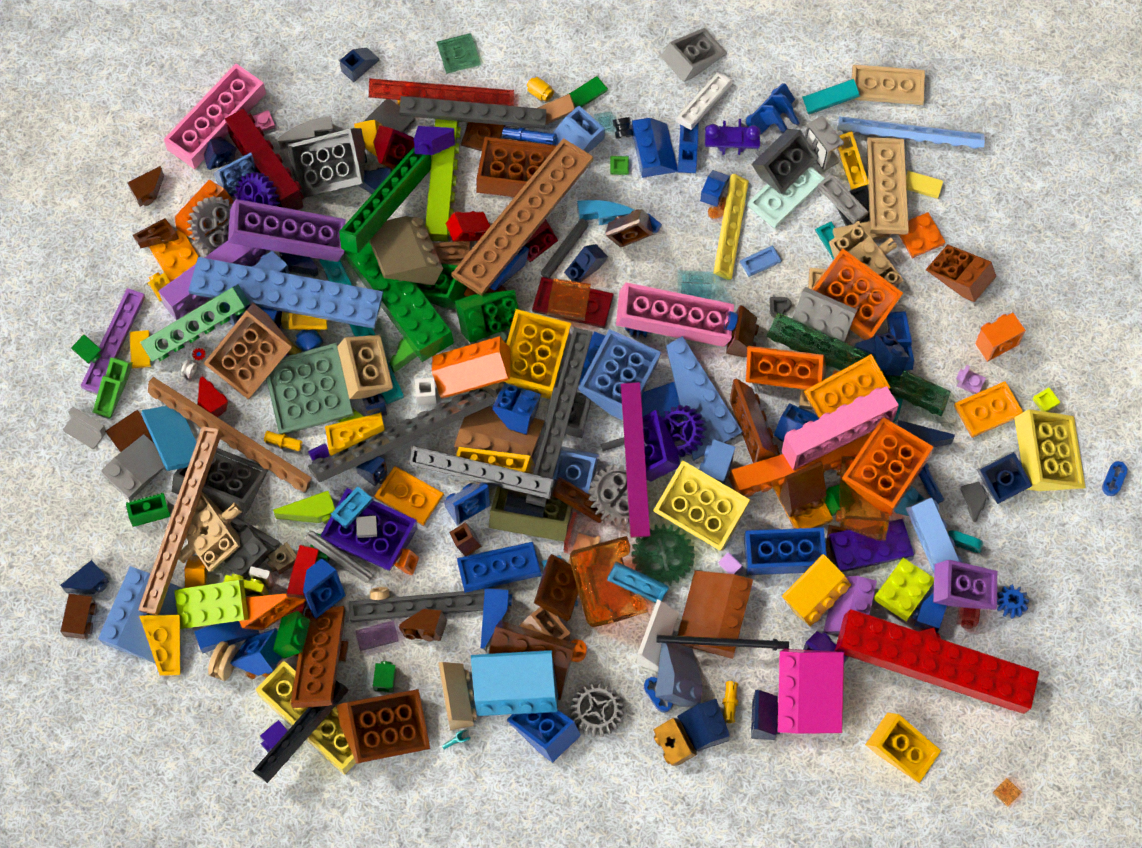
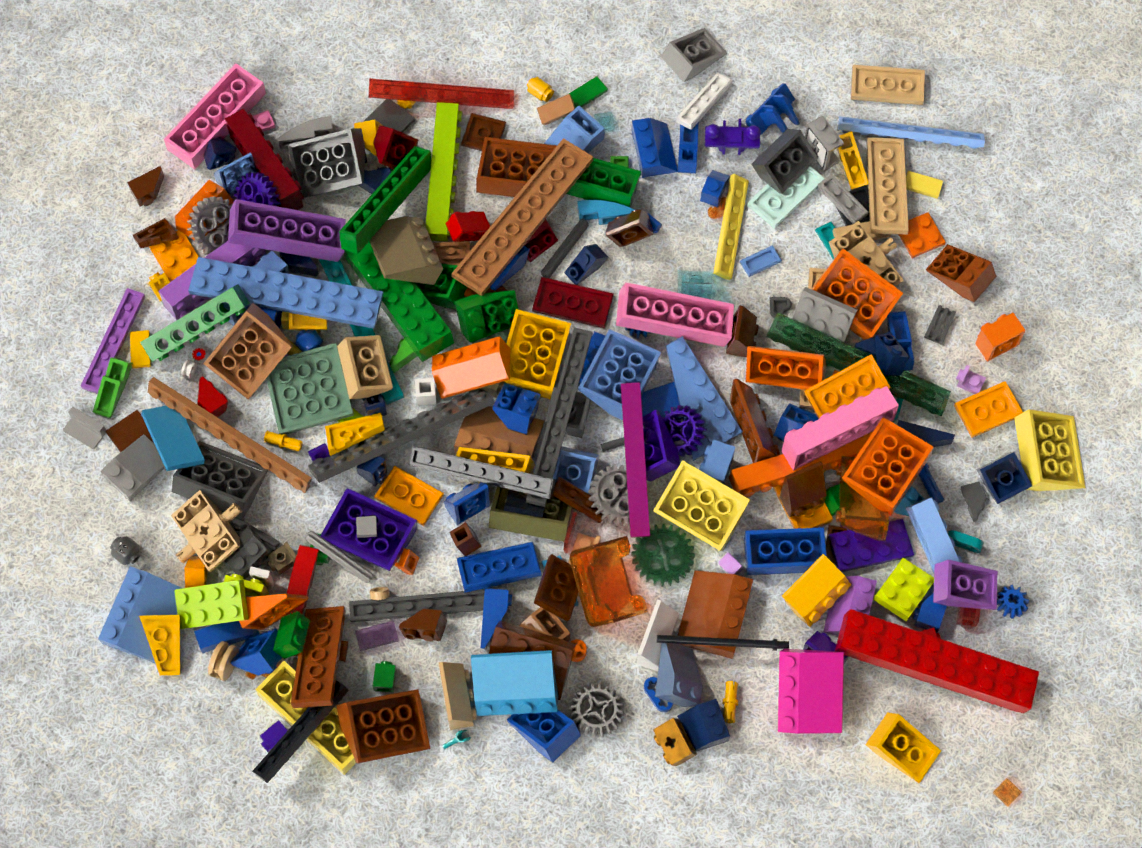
dark blue slope [60,560,109,594] -> none
reddish brown brick [60,594,97,640] -> none
green slope [71,334,102,364] -> none
green brick [126,492,171,527] -> none
plate [138,426,222,616] -> none
lime slope [273,490,335,524] -> none
blue slope [303,559,346,619] -> none
dark azure plate [331,486,373,528] -> none
dark blue slope [339,47,380,82] -> none
dark grey plate [399,96,546,129] -> none
dark purple slope [414,126,455,155] -> none
clear green tile [436,33,481,74] -> none
blue pin [502,127,557,145] -> none
clear orange plate [548,278,591,321] -> none
dark azure tile [607,562,669,603] -> none
black wheel [613,117,633,139] -> none
blue tile [724,311,738,331] -> none
dark blue slope [751,689,780,740] -> none
teal tile [802,79,860,114] -> none
neon yellow plate [1032,387,1060,412] -> none
blue beam [1102,461,1128,496] -> none
none -> dark grey head [110,536,140,565]
none -> green slope [566,158,641,208]
none -> dark grey tile [924,305,956,345]

